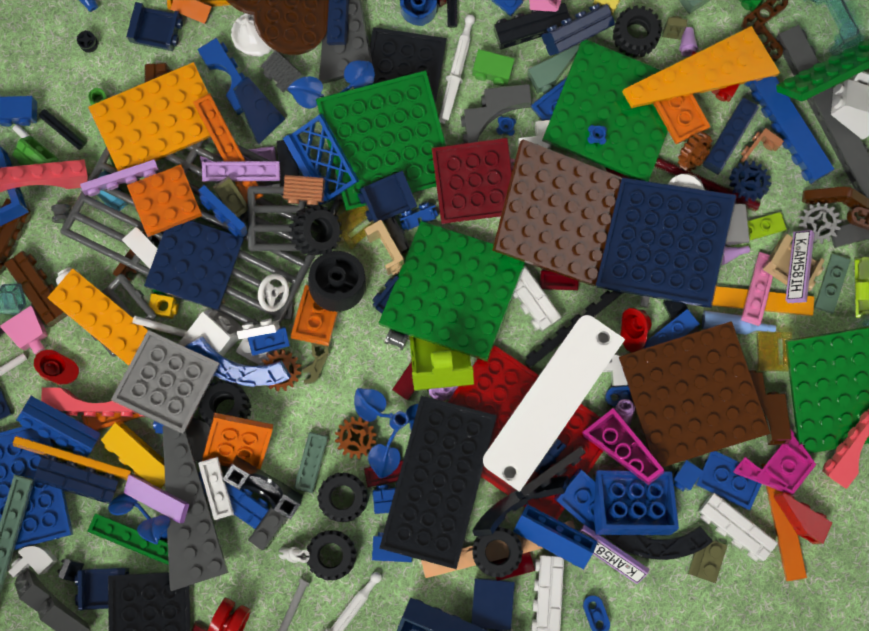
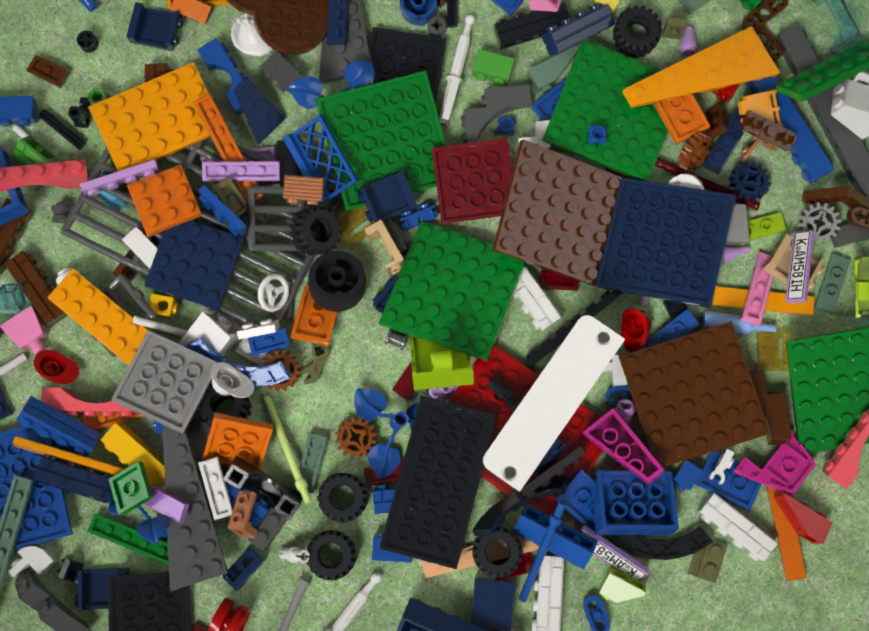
none -> reddish brown plate [26,54,69,89]
none -> black bar [68,97,90,128]
none -> green plate [108,461,154,515]
none -> white piece [211,362,254,398]
none -> dark blue hinge [222,546,265,591]
none -> nougat bracket [227,491,258,538]
none -> yellowish green bar [263,396,312,505]
none -> dark grey wheel [428,16,446,37]
none -> black bar [487,377,521,412]
none -> blue bar [519,500,566,602]
none -> slope [599,567,646,603]
none -> reddish brown plate [706,102,728,140]
none -> white plate [709,449,734,485]
none -> light orange plate [738,89,783,135]
none -> reddish brown plate [740,111,797,151]

